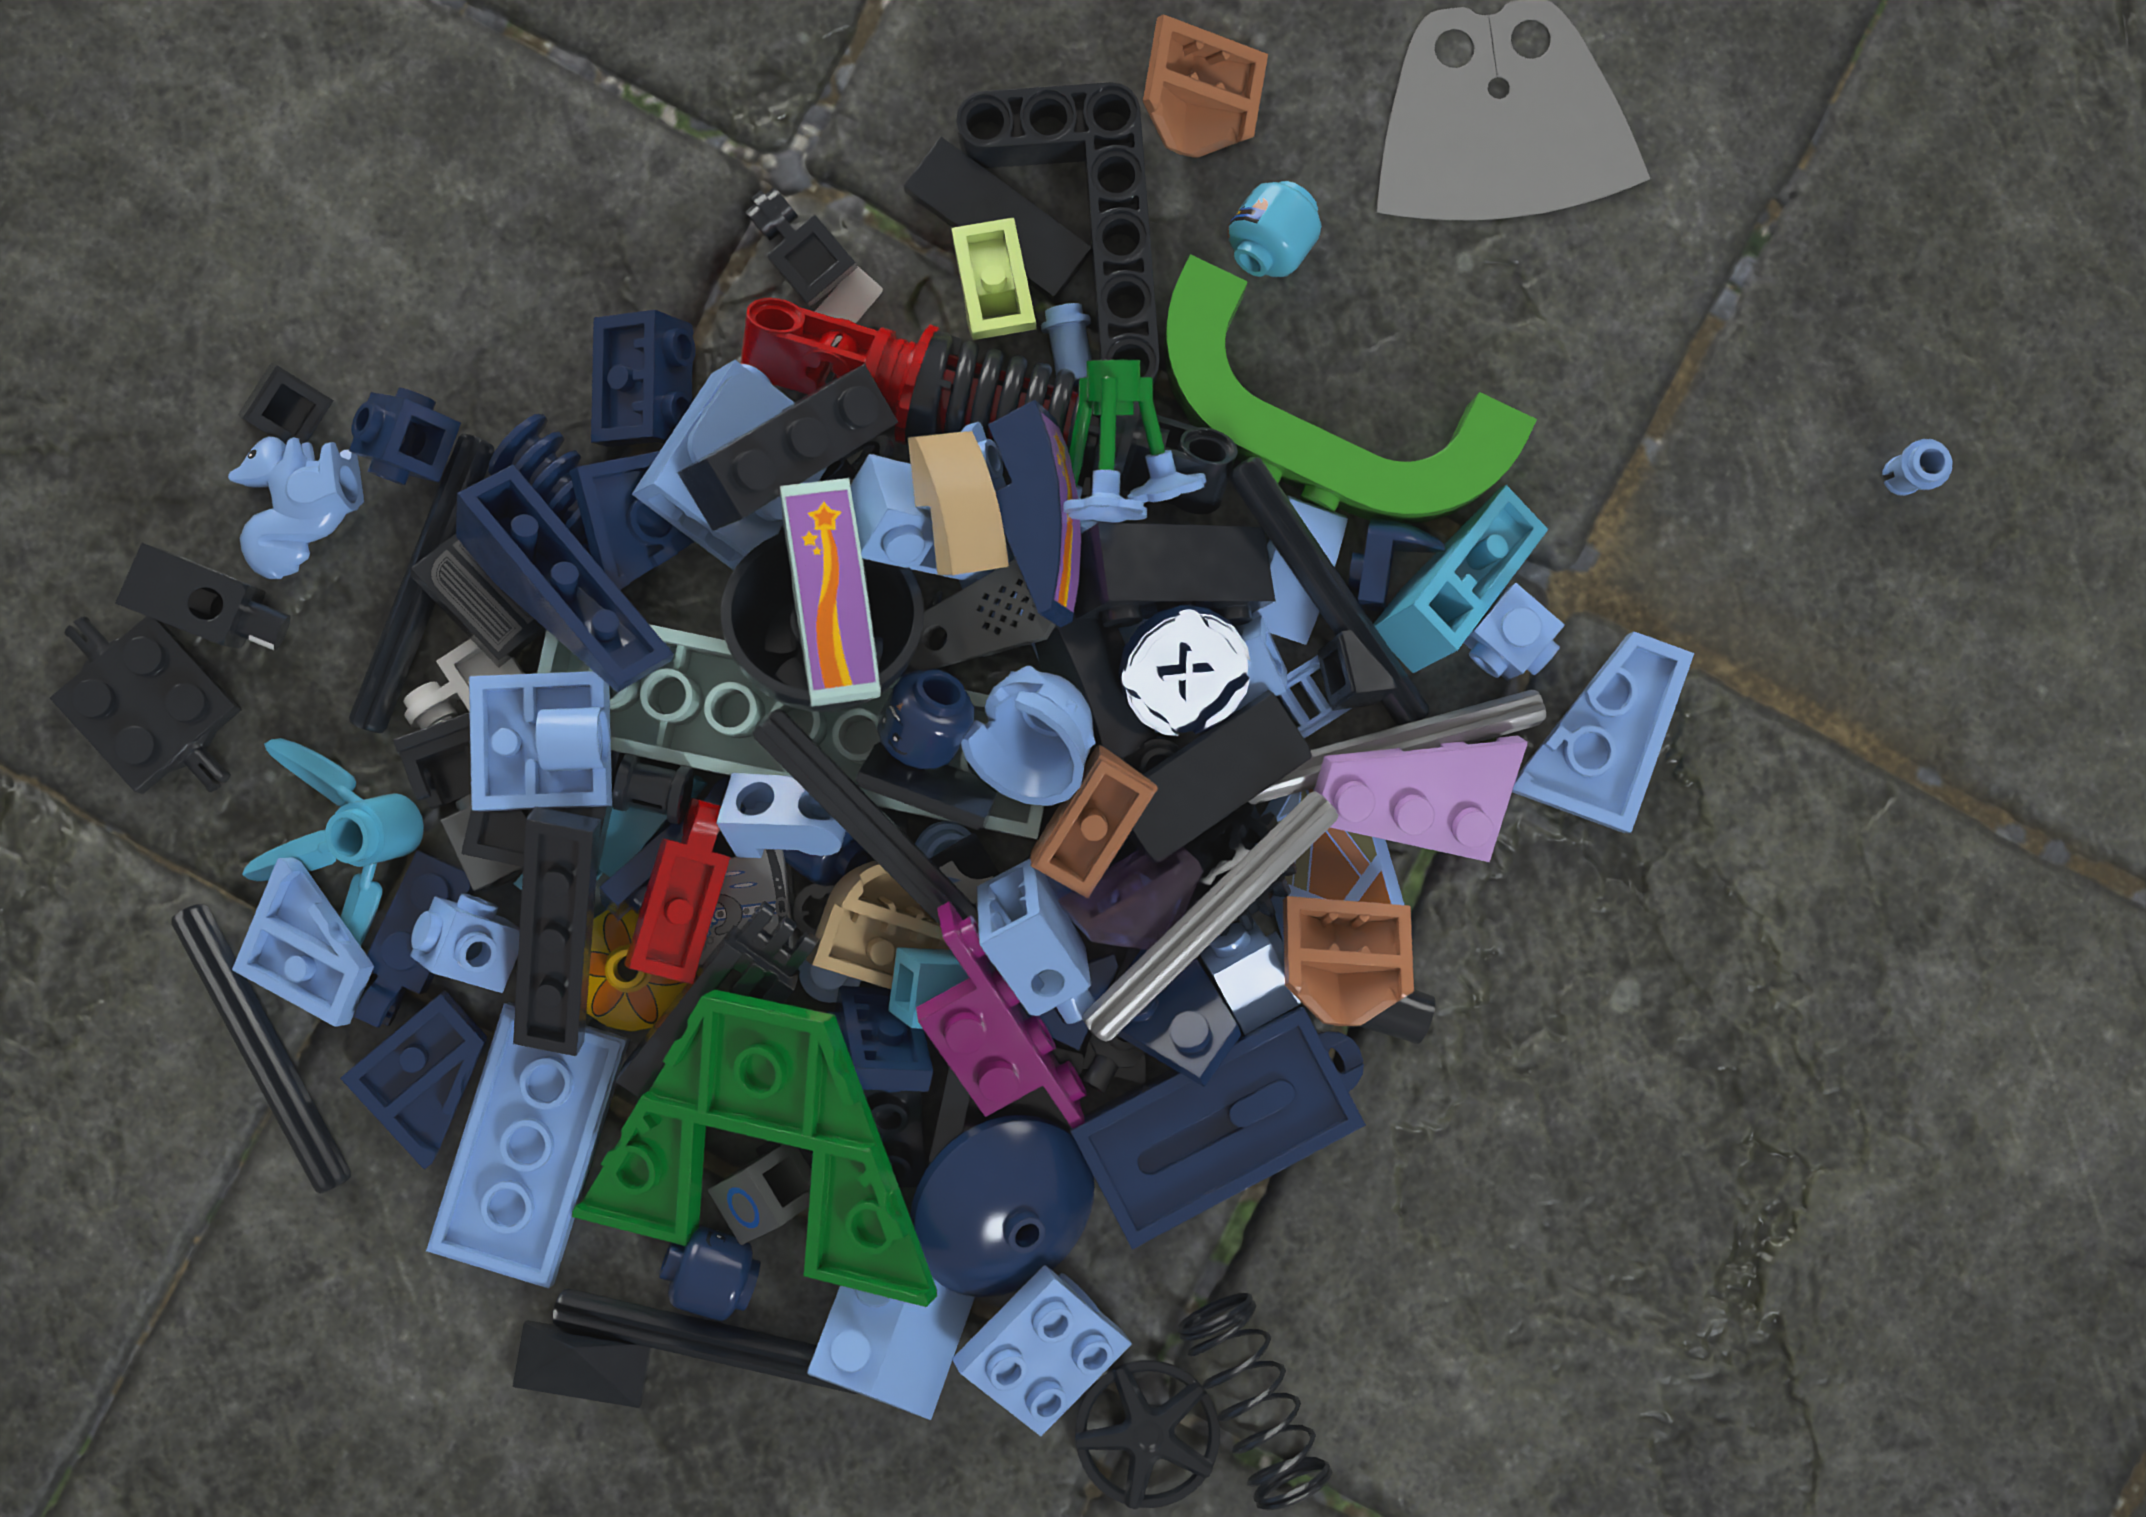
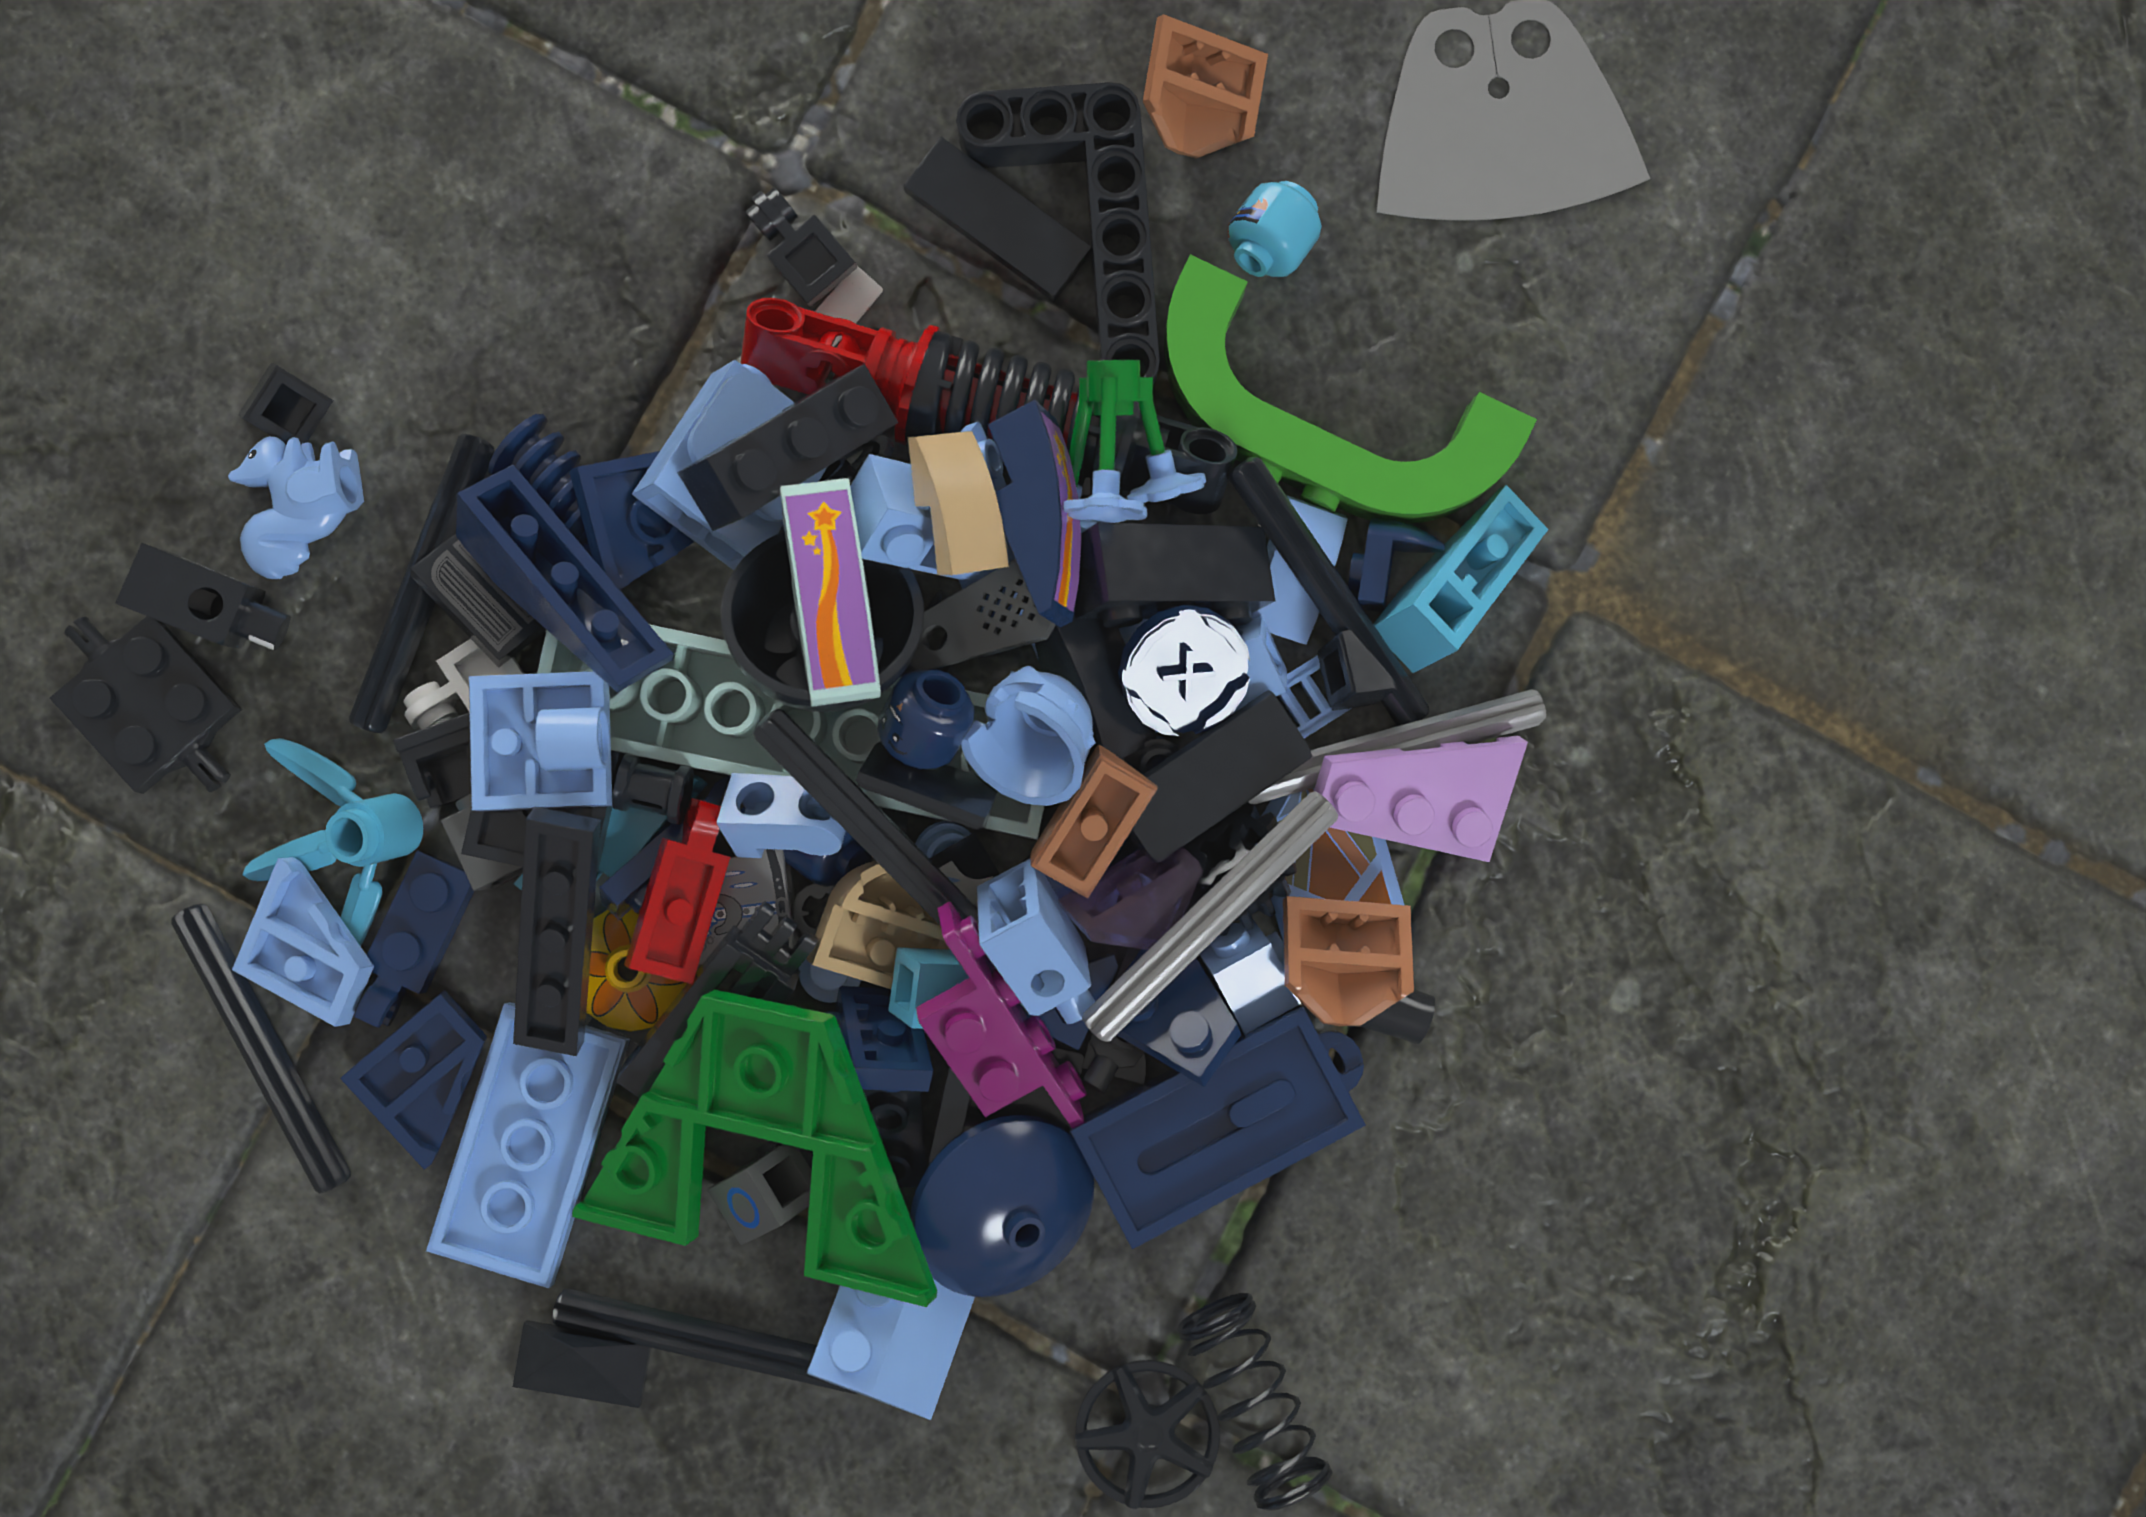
dark blue brick [349,387,461,485] -> none
light blue brick [410,893,520,993] -> none
dark blue bracket [591,310,695,447] -> none
dark blue head [659,1225,761,1321] -> none
yellowish green slope [952,218,1037,340] -> none
light blue plate [952,1265,1132,1436] -> none
light blue pin [1041,303,1092,387] -> none
light blue brick [1464,583,1565,681] -> none
light blue wing [1512,632,1694,833] -> none
light blue pin [1882,439,1952,496] -> none

